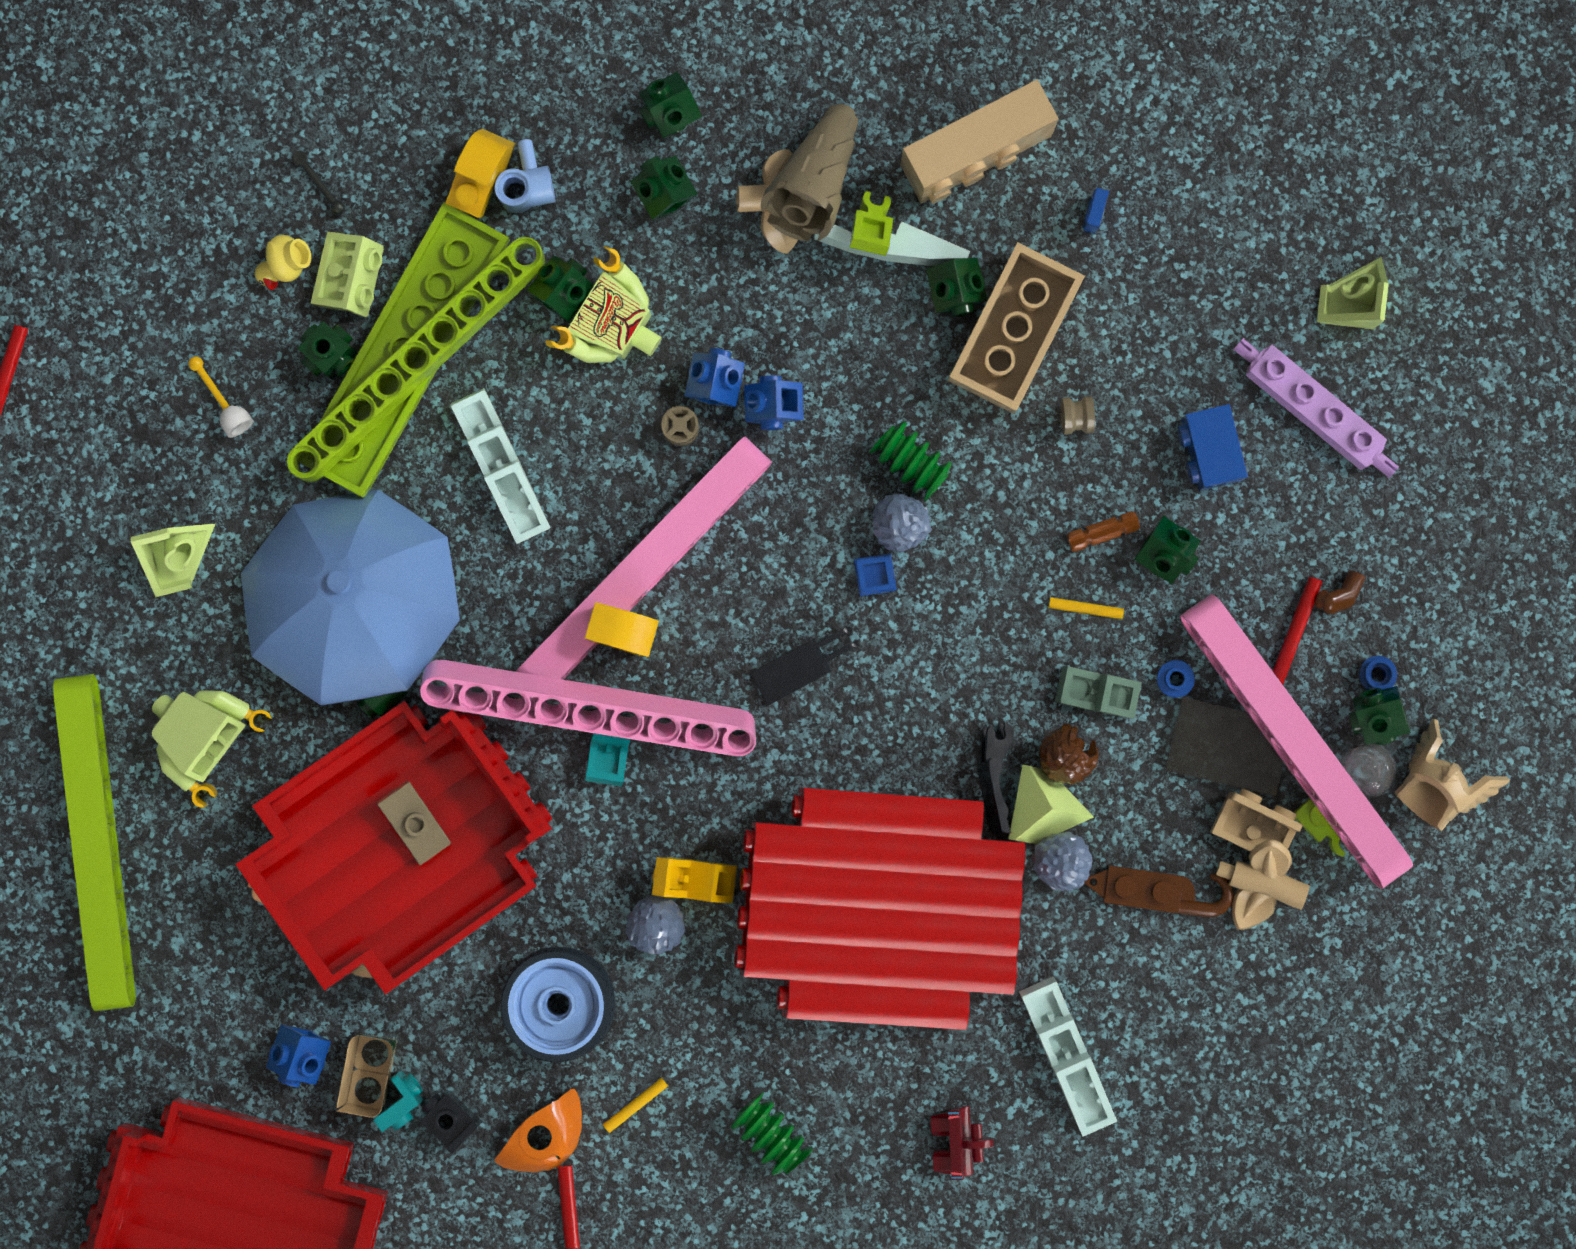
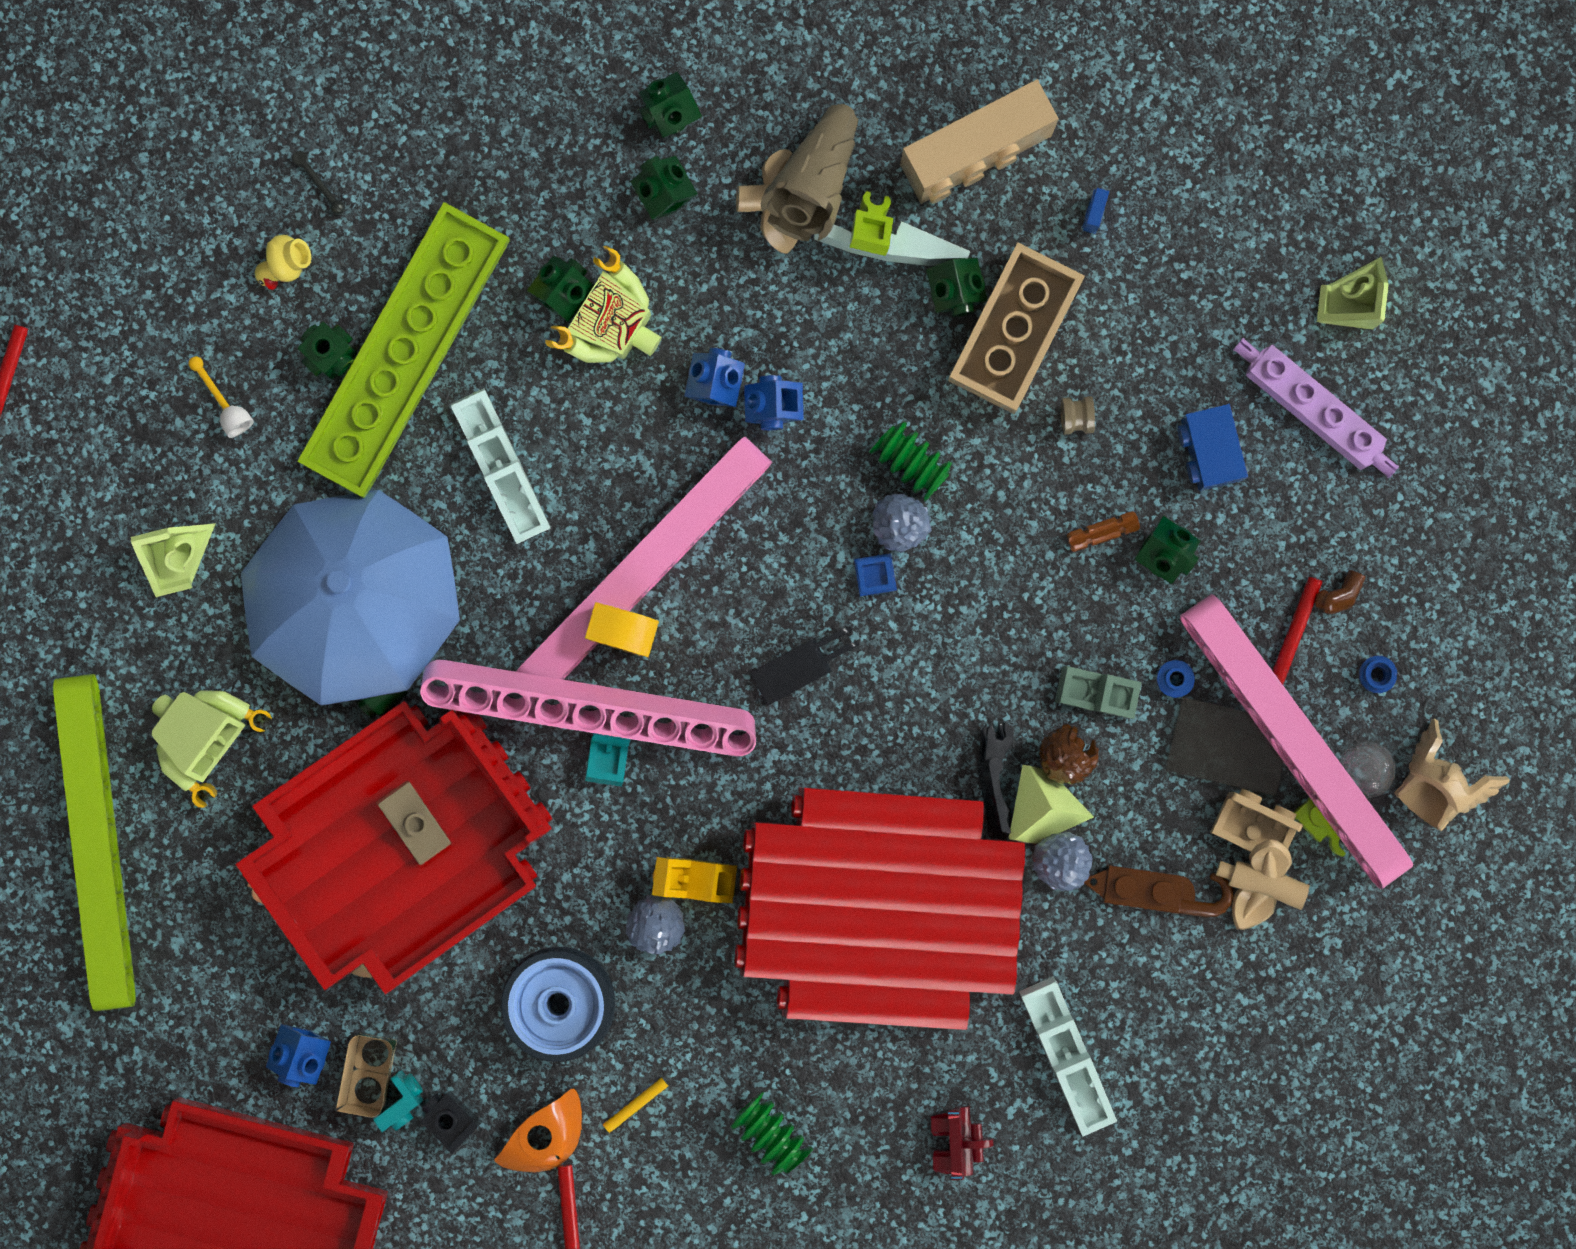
lime beam [287,237,545,482] -> none
yellowish green bracket [311,231,384,317] -> none
yellow brick [445,129,516,218] -> none
light blue piece [495,139,556,213] -> none
dark tan wheel [661,406,699,447] -> none
yellow piece [1048,597,1124,619] -> none
dark green brick [1349,686,1411,745] -> none

